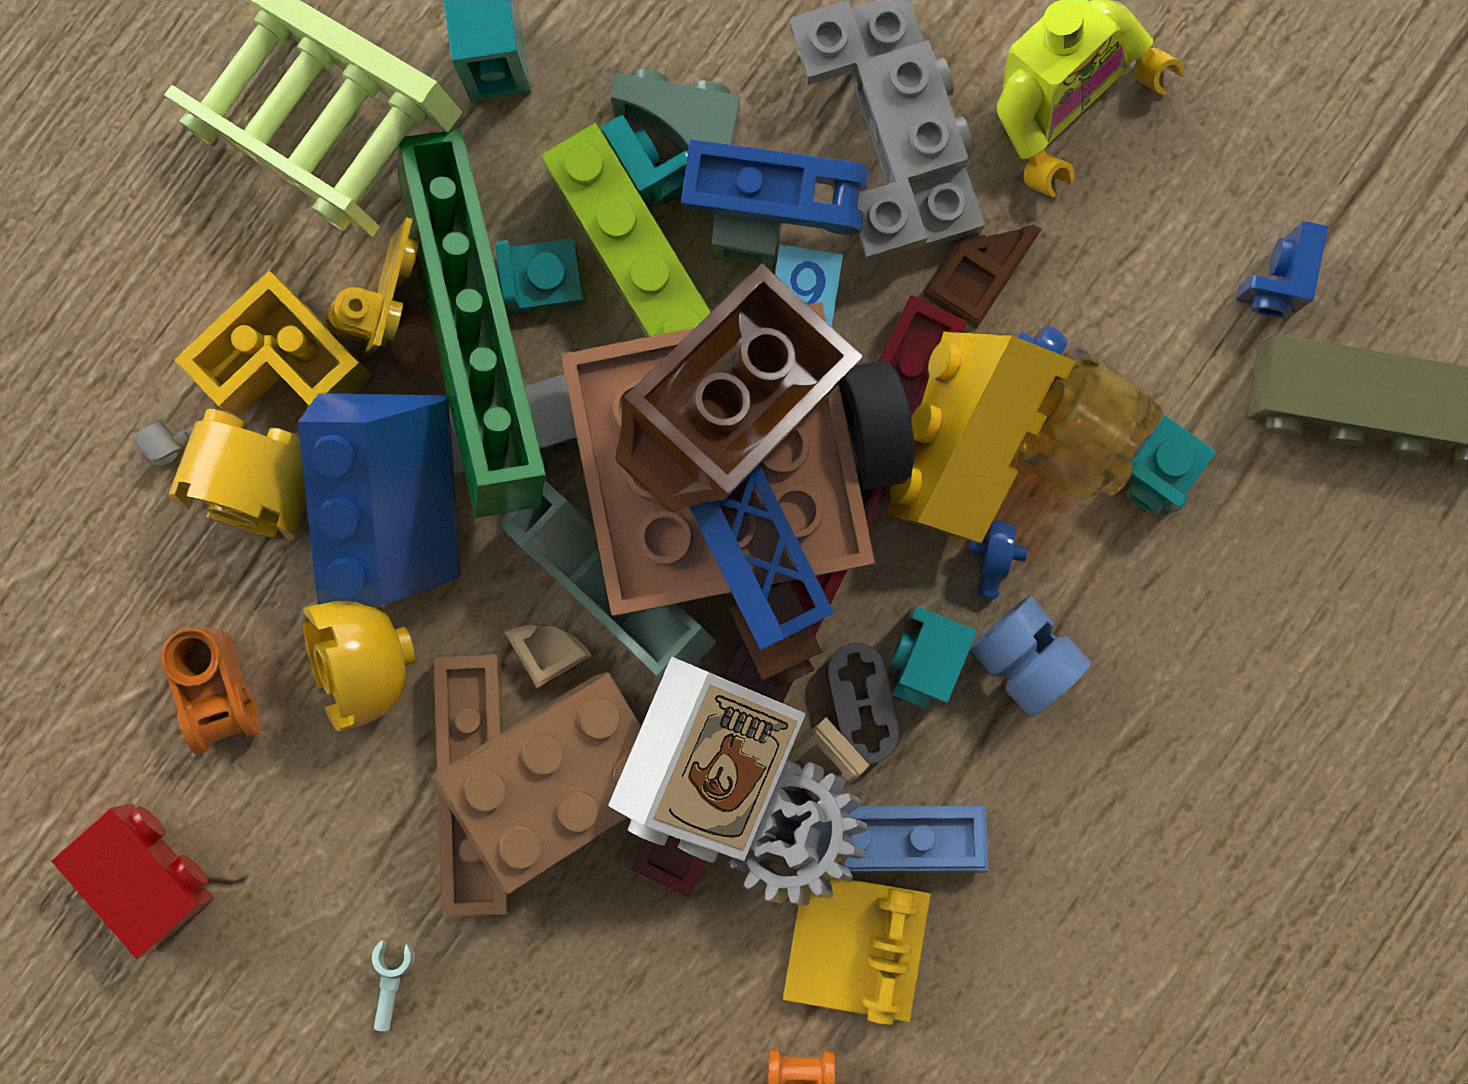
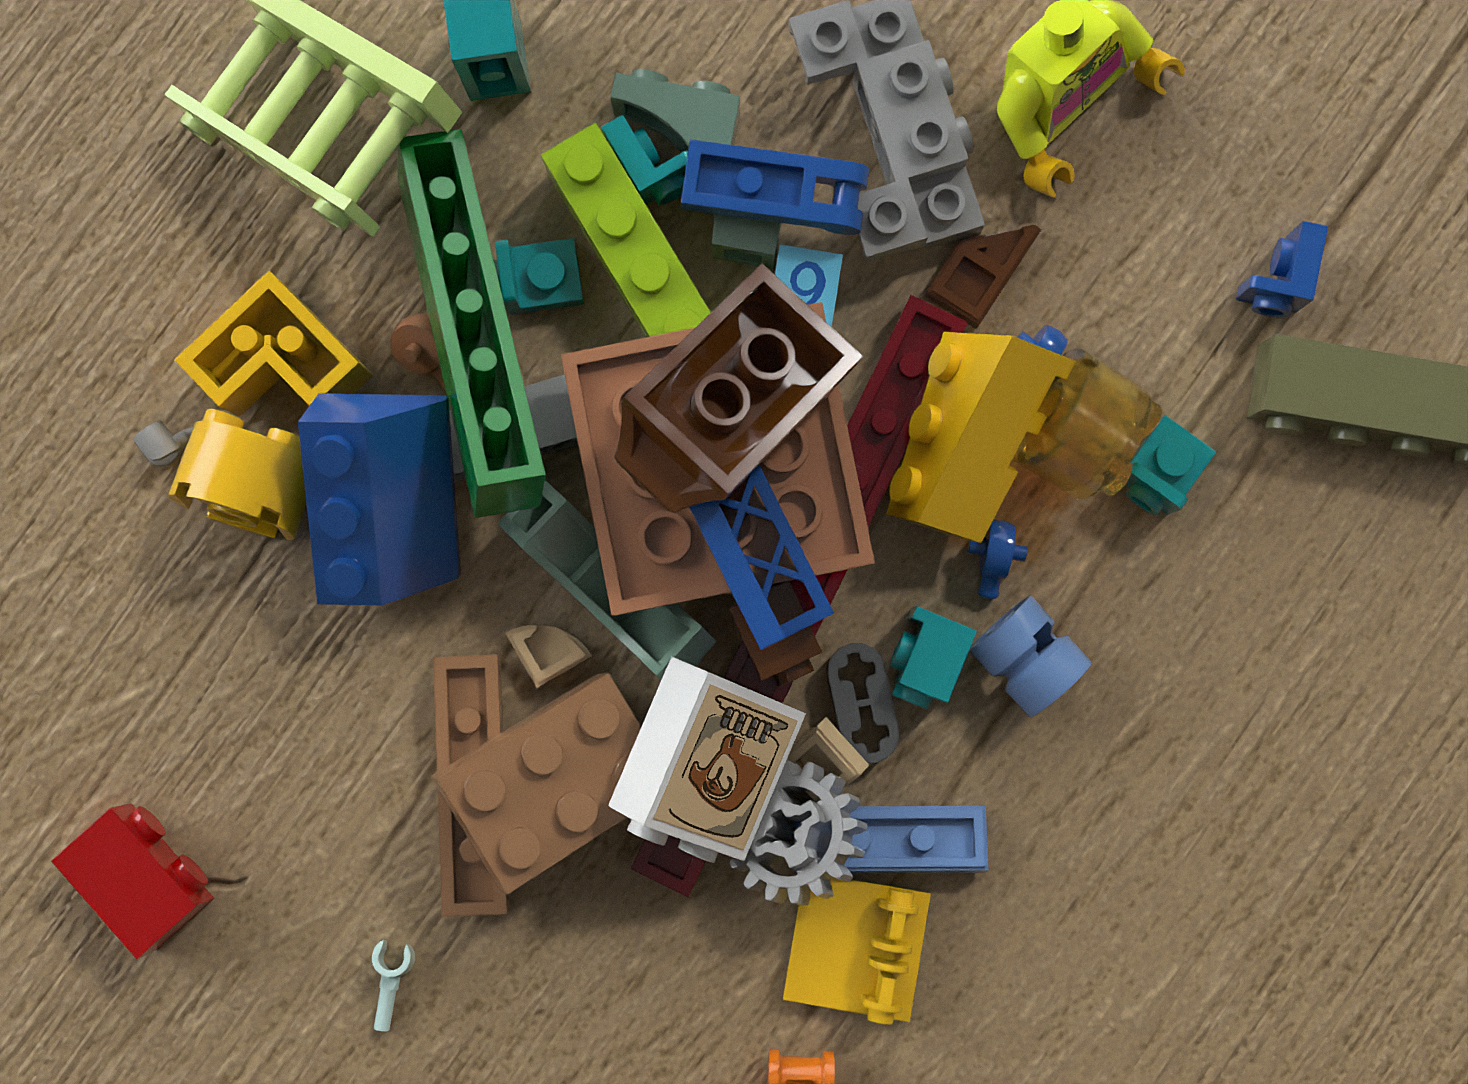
orange piece [161,627,261,754] -> none
yellow cylinder [303,601,415,732] -> none
yellow hinge [325,217,419,359] -> none
black tyre [839,361,914,491] -> none

